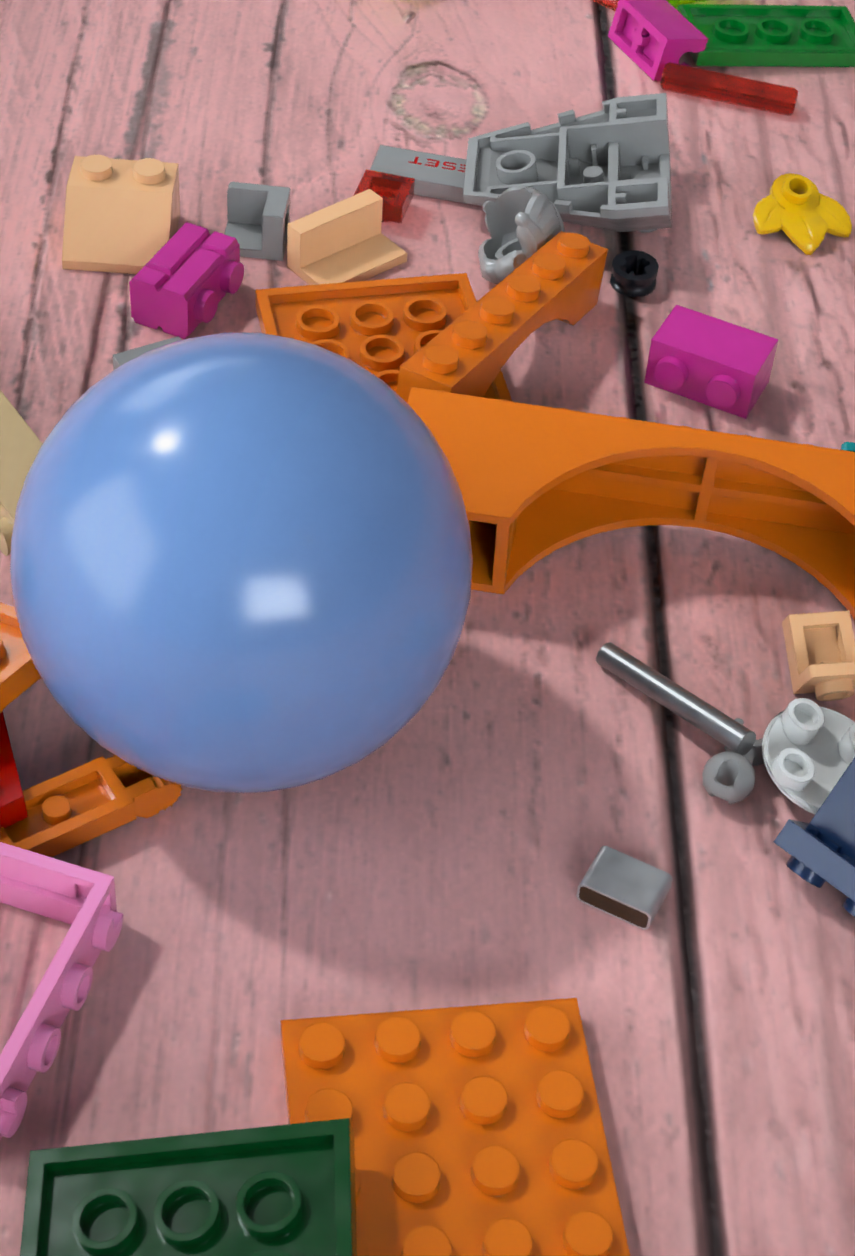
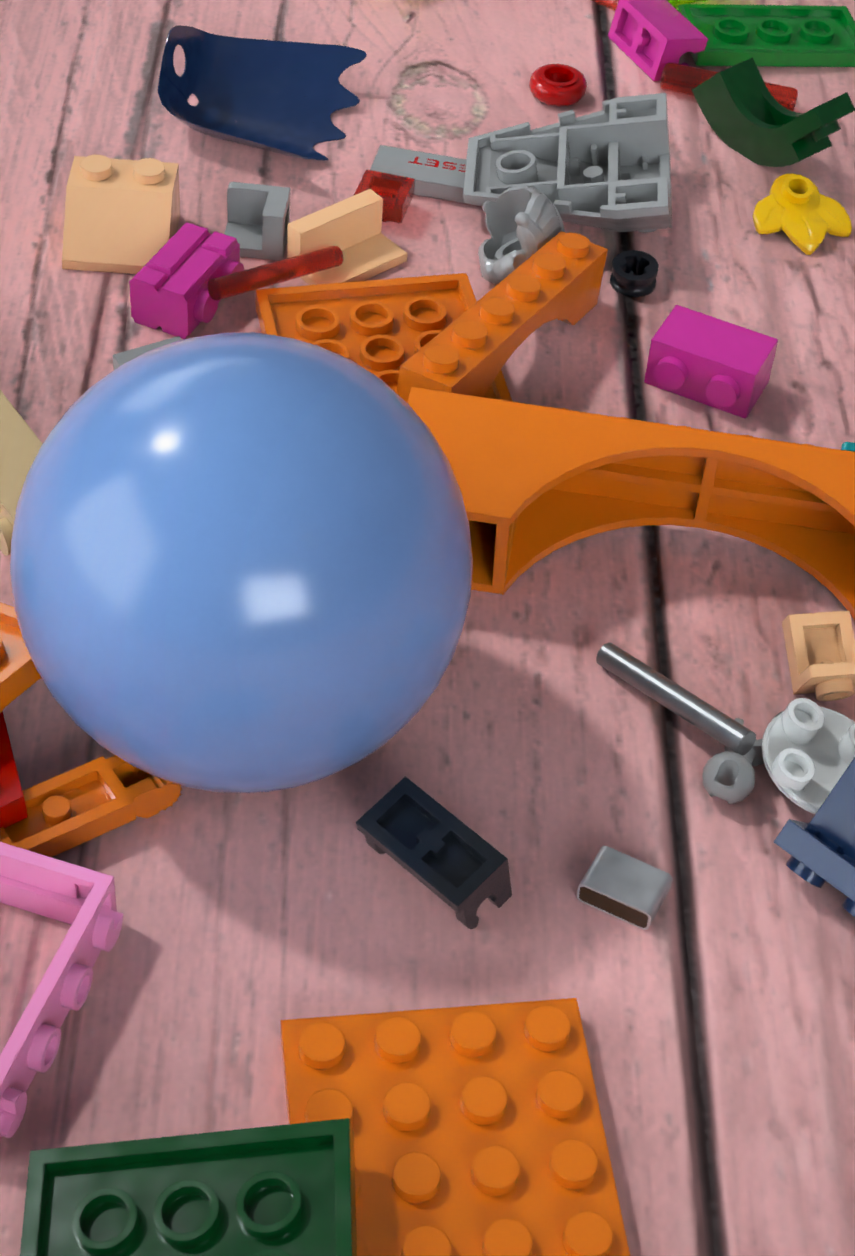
none -> dark blue piece [158,25,367,160]
none -> clear red bar [207,245,343,301]
none -> black hinge [356,776,512,929]
none -> red piece [529,64,587,106]
none -> dark green arch [692,57,855,167]

